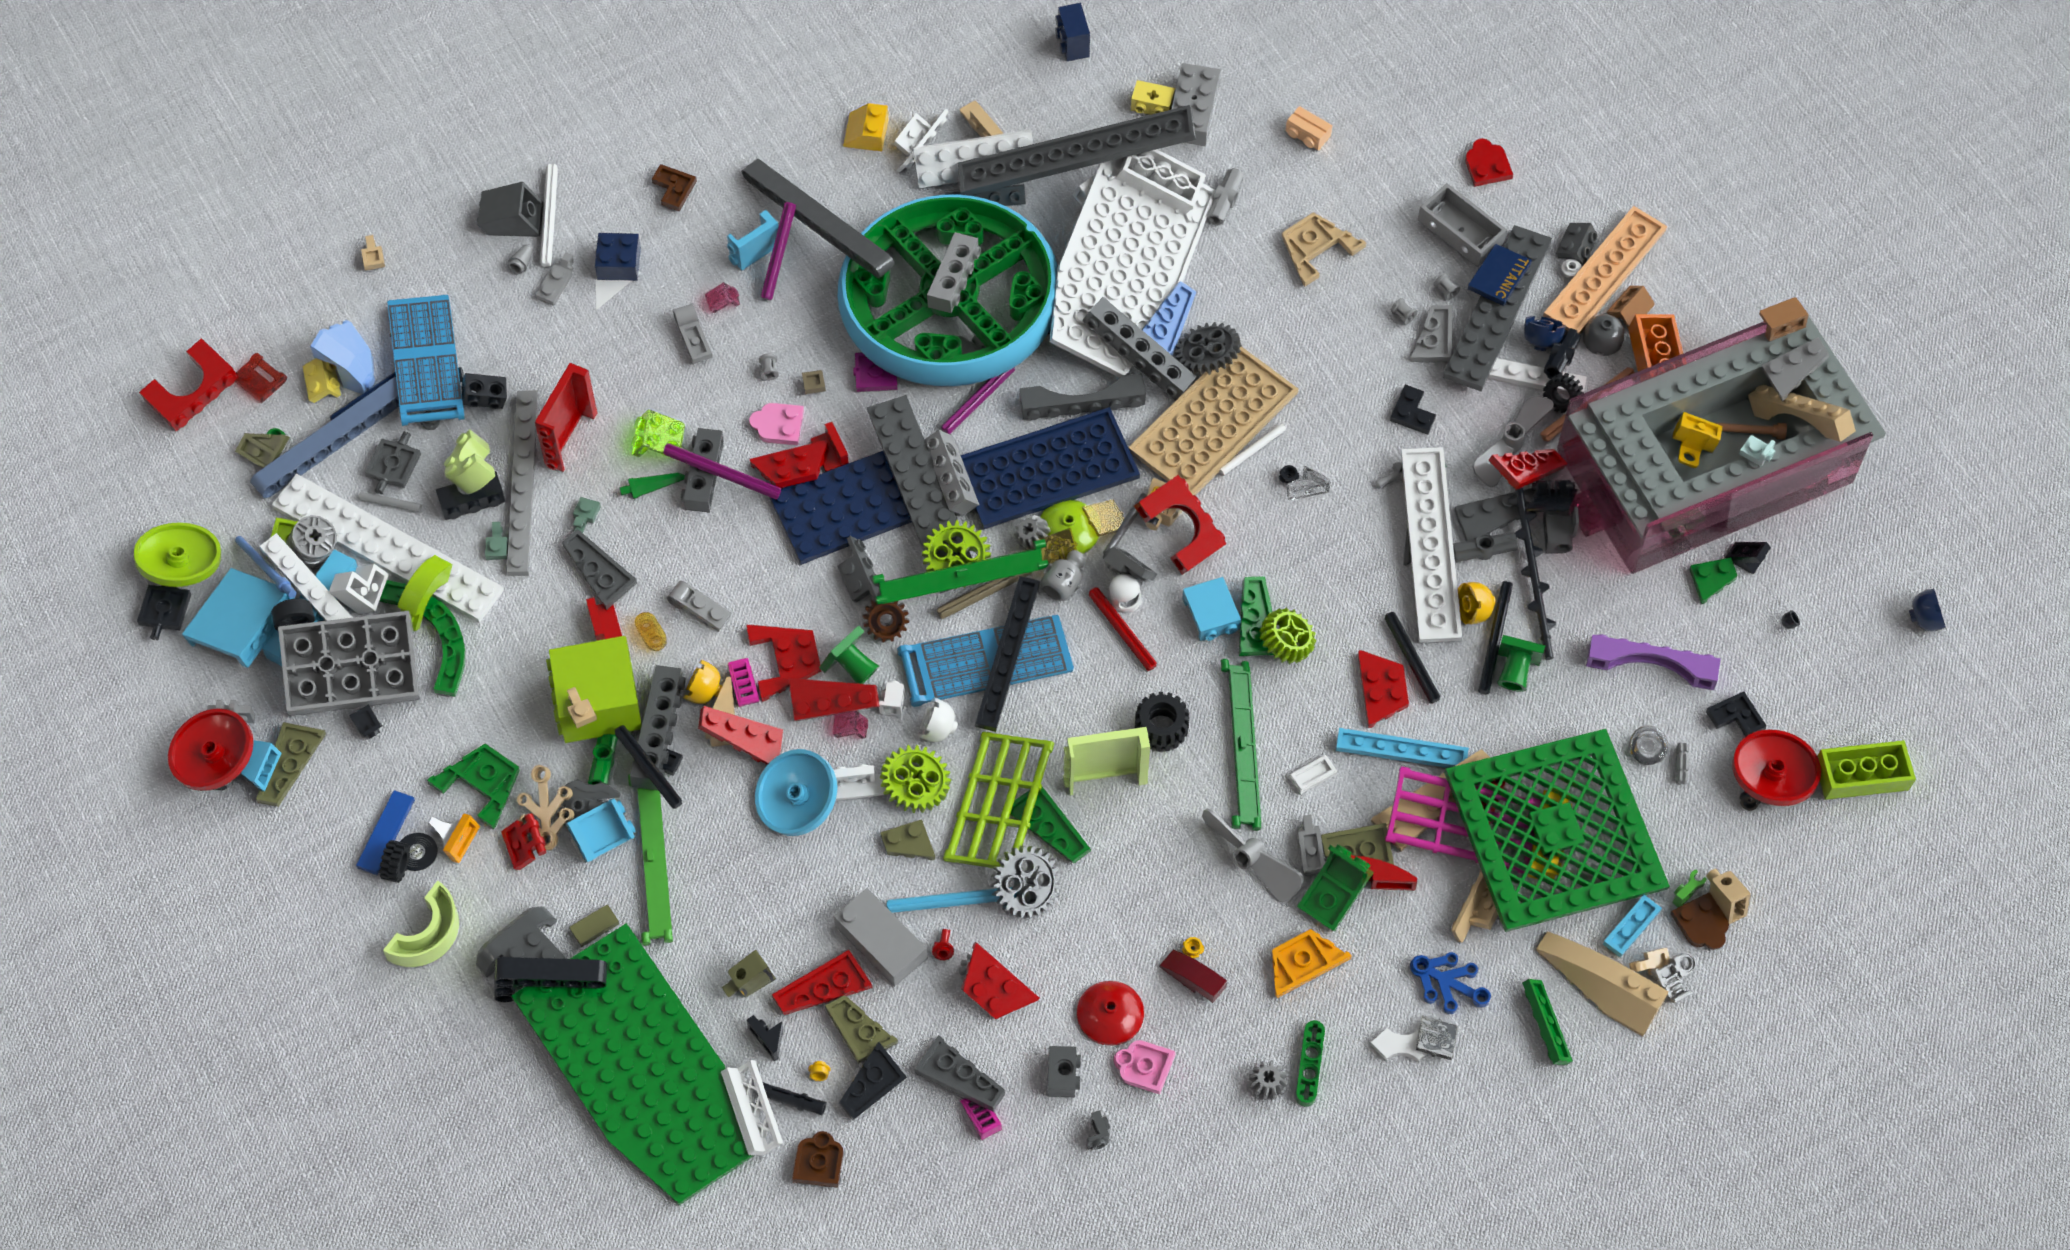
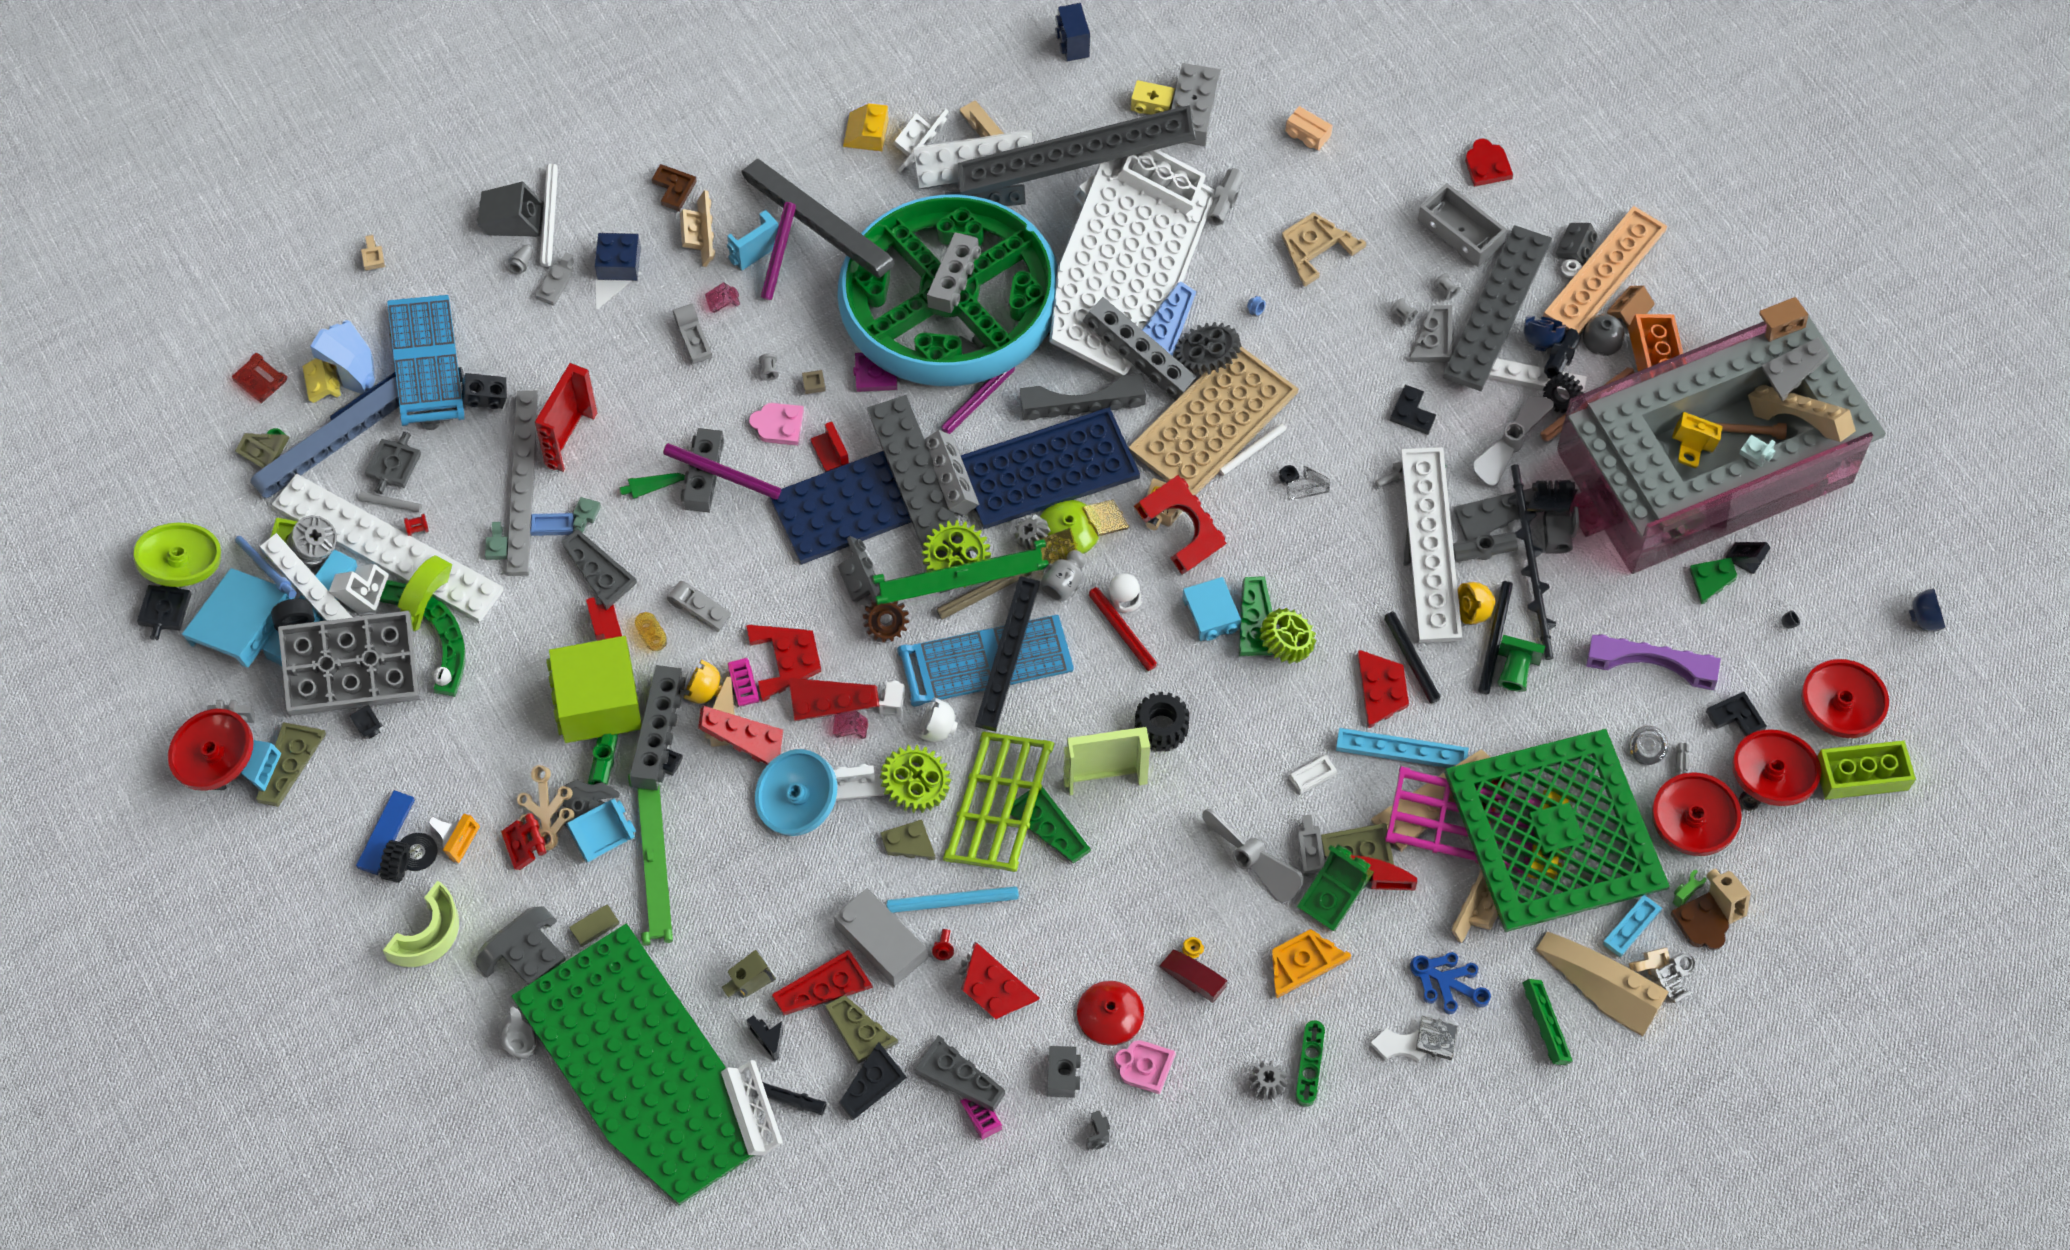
red arch [139,338,238,431] -> none
green wing [427,743,520,829] -> none
black arch [435,471,506,520] -> none
yellowish green brick [444,429,495,494] -> none
black beam [494,957,607,1003] -> none
tan plate [567,687,597,728] -> none
black axle [615,725,682,809] -> none
clear neon green bracket [631,409,685,459] -> none
red wing [749,440,829,488] -> none
reddish brown plate [792,1131,844,1188] -> none
yellow plate [808,1061,831,1081] -> none
green plant [819,625,880,684] -> none
gear [990,846,1061,918] -> none
flat silver bar [1103,493,1147,554] -> none
dark grey plate [1103,546,1157,581] -> none
piece [1220,659,1261,831] -> none
dark blue tile [1467,244,1532,306] -> none
red wing [1488,449,1568,490] -> none
none -> red bush [404,514,429,536]
none -> white hinge [433,667,451,686]
none -> light grey hair [497,1006,536,1059]
none -> medium blue tile [530,513,574,536]
none -> tan bracket [680,190,715,267]
none -> medium blue plate [1247,296,1266,315]
none -> red dish [1652,772,1742,856]
none -> red dish [1801,659,1889,738]

